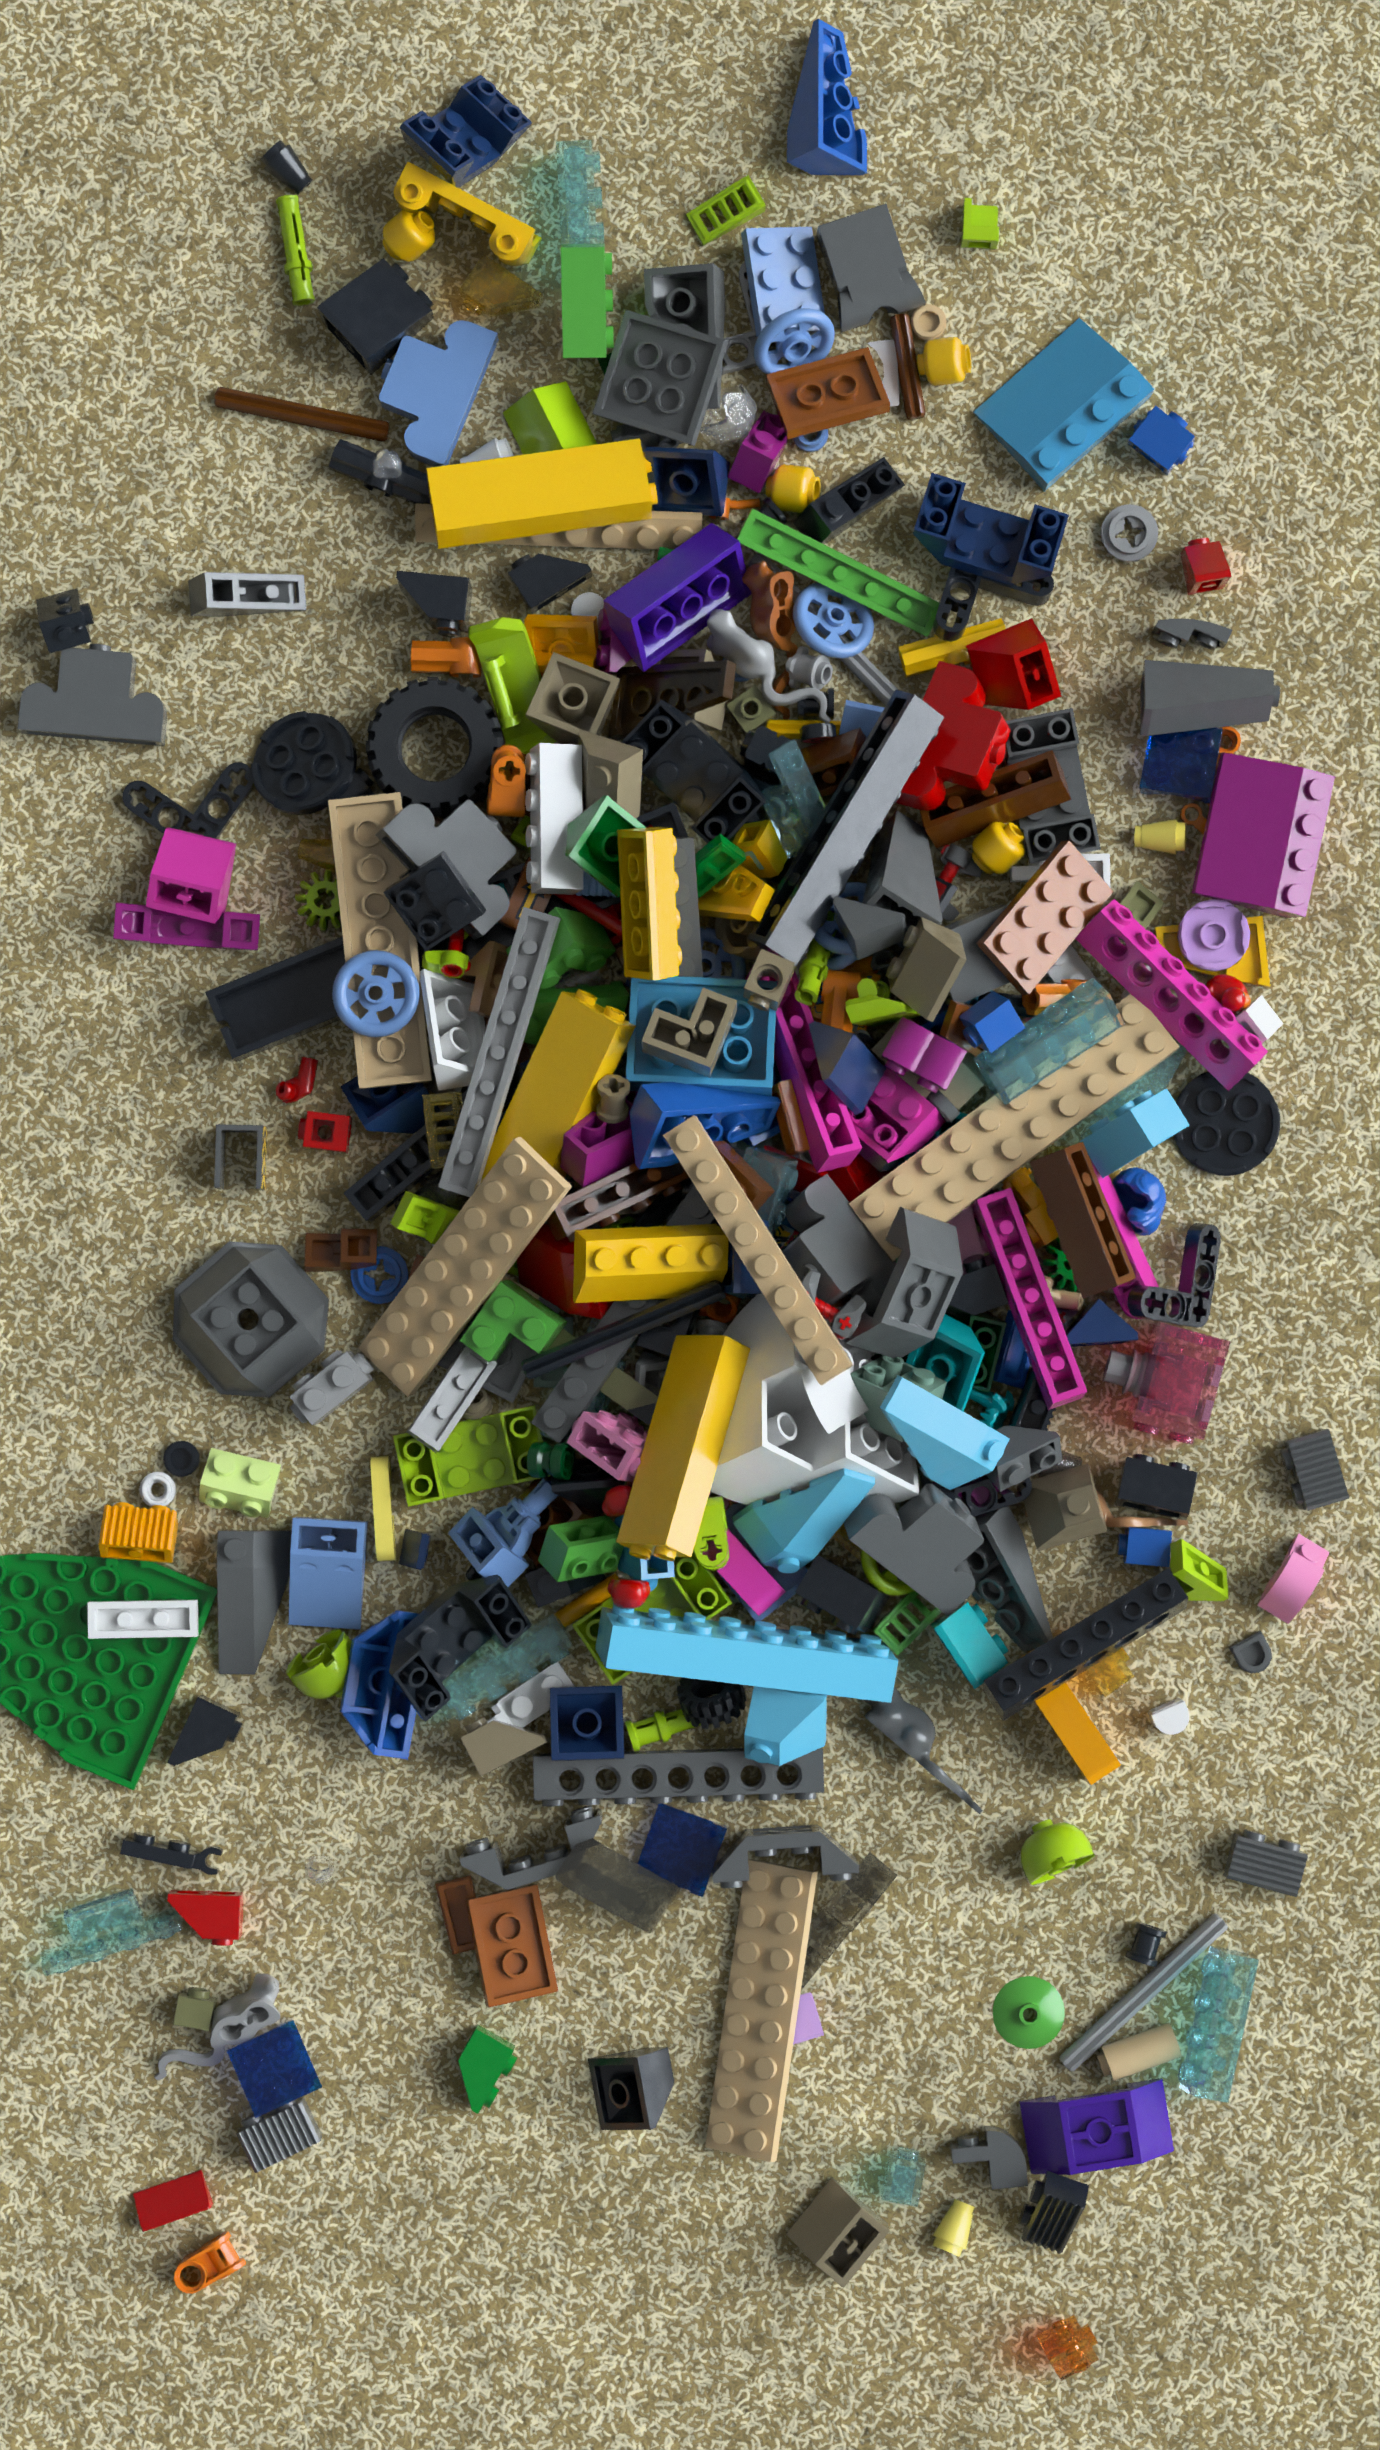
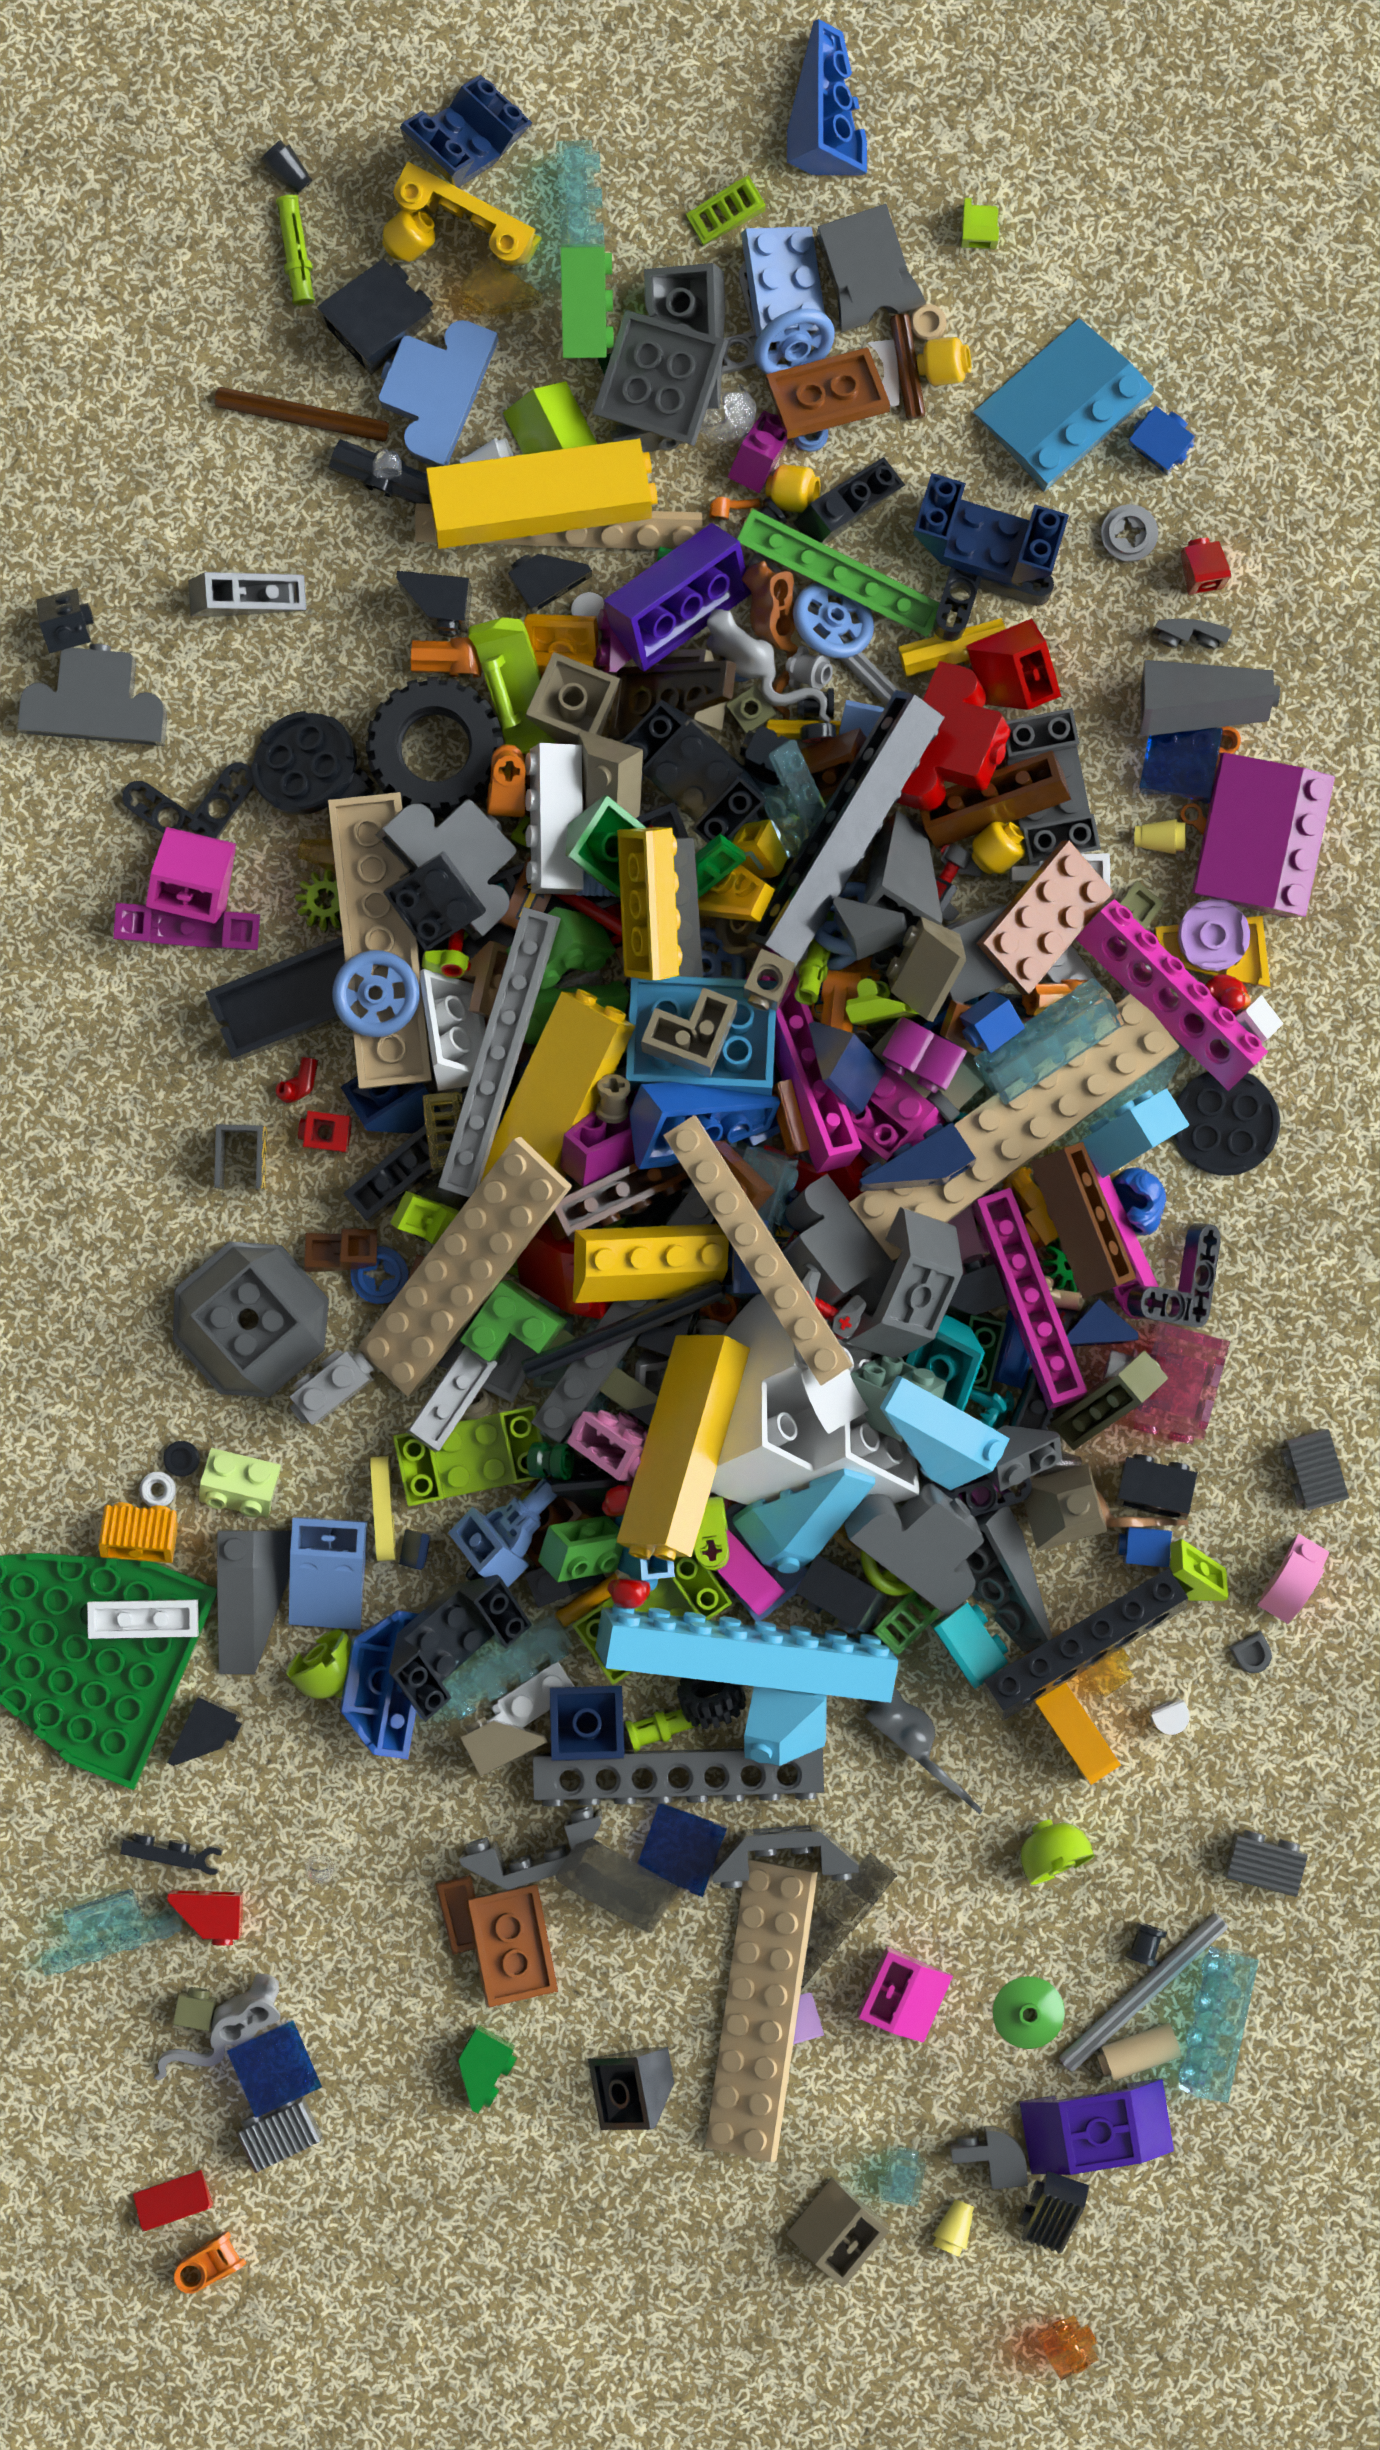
dark blue slope [644,447,730,516] -> none
none -> dark pink slope [857,1946,953,2043]
none -> dark blue slope [858,1122,976,1192]
none -> olive brick [1051,1350,1168,1451]

